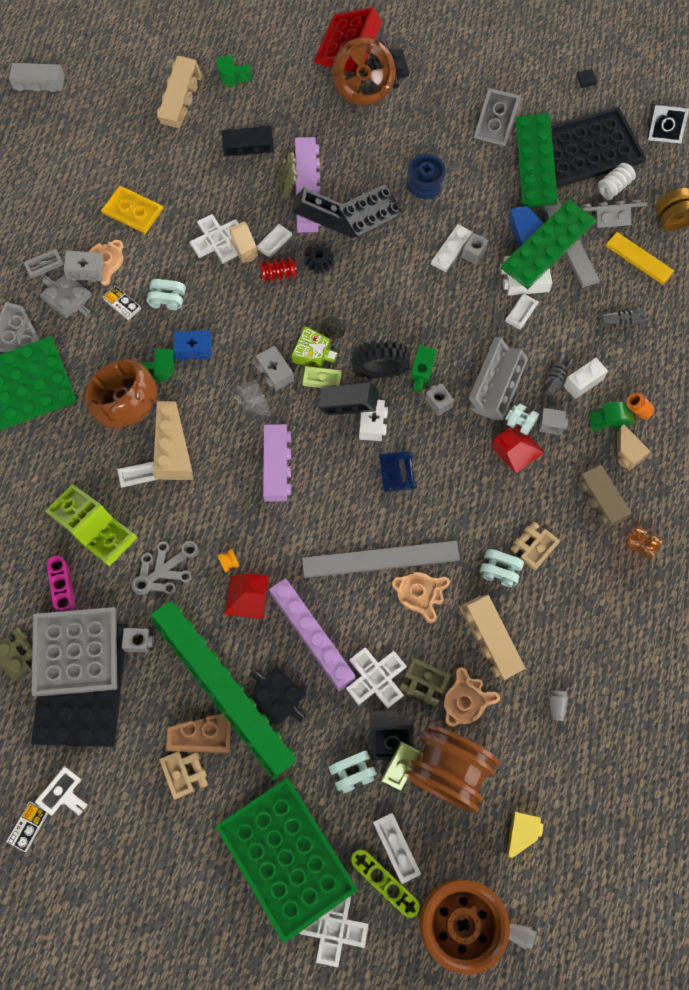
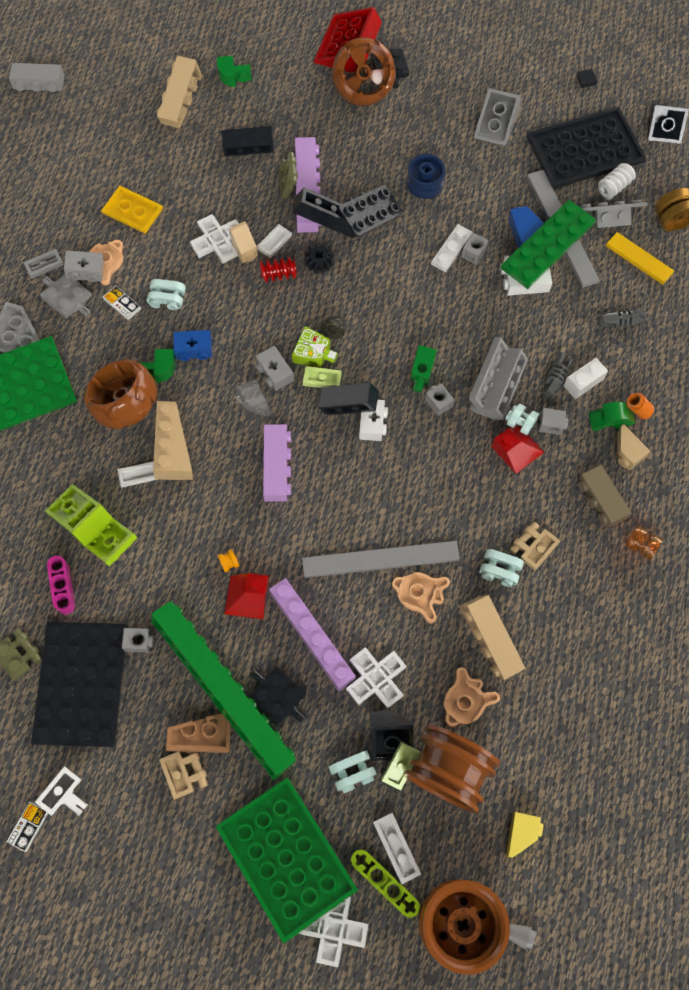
light grey plate [32,607,117,697] -> none
light grey plant [132,541,198,595] -> none
black tyre [352,340,410,379] -> none
clear blue plate [379,451,418,492] -> none
olive plate [399,658,451,707] -> none
white tile [505,293,539,330] -> none
green plate [516,113,558,208] -> none
light grey cone [548,691,569,721] -> none

